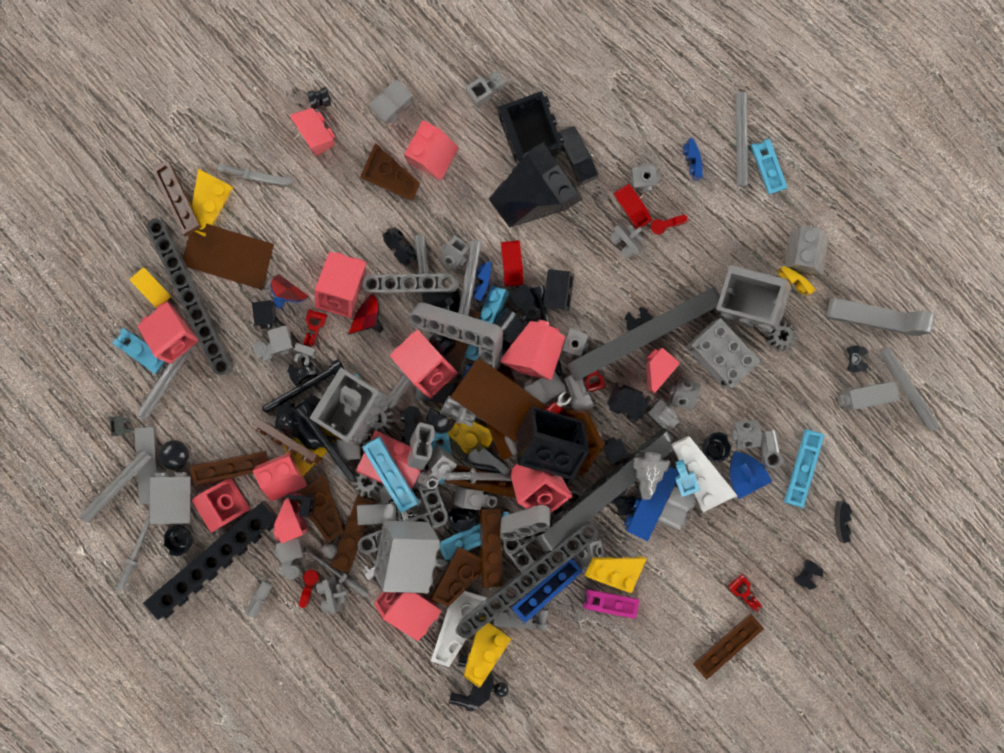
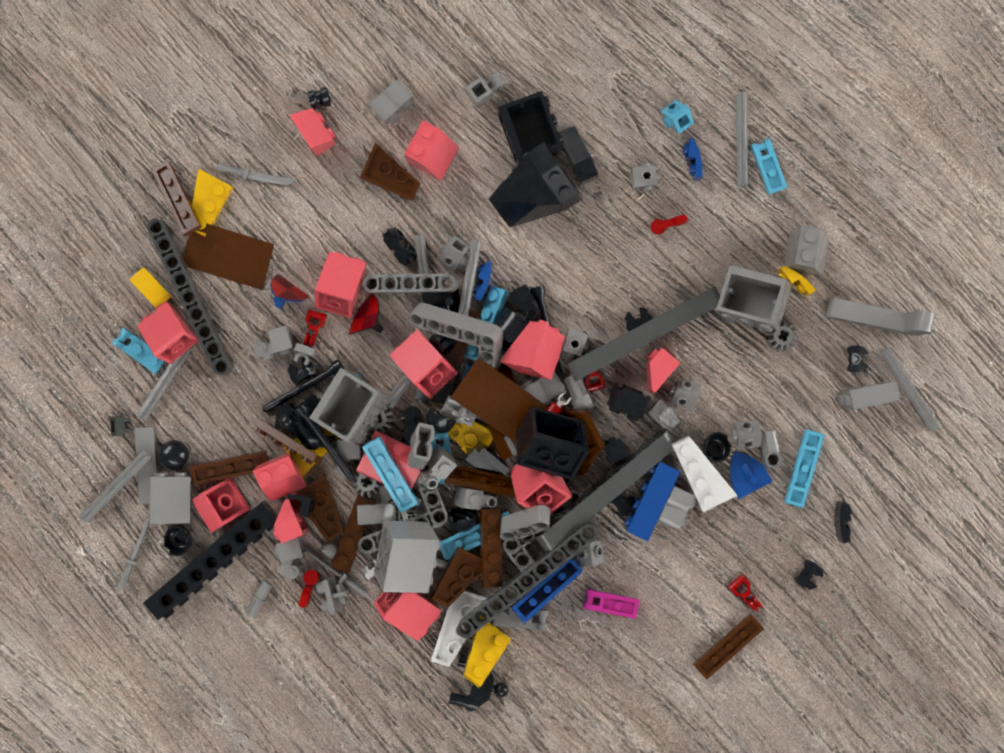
black brick [252,300,277,329] -> none
light grey plate [340,386,361,417] -> none
light grey sword [445,468,512,483] -> none
red slope [500,240,523,287] -> none
black panel [543,269,575,311] -> none
yellow wing [585,556,647,593] -> none
light grey hips [609,224,643,259] -> none
red slope [613,183,653,230] -> none
light grey rock [633,452,670,500] -> none
medium azure plate [675,459,701,497] -> none
light grey container [685,318,761,389] -> none
none -> medium azure brick [661,100,694,134]

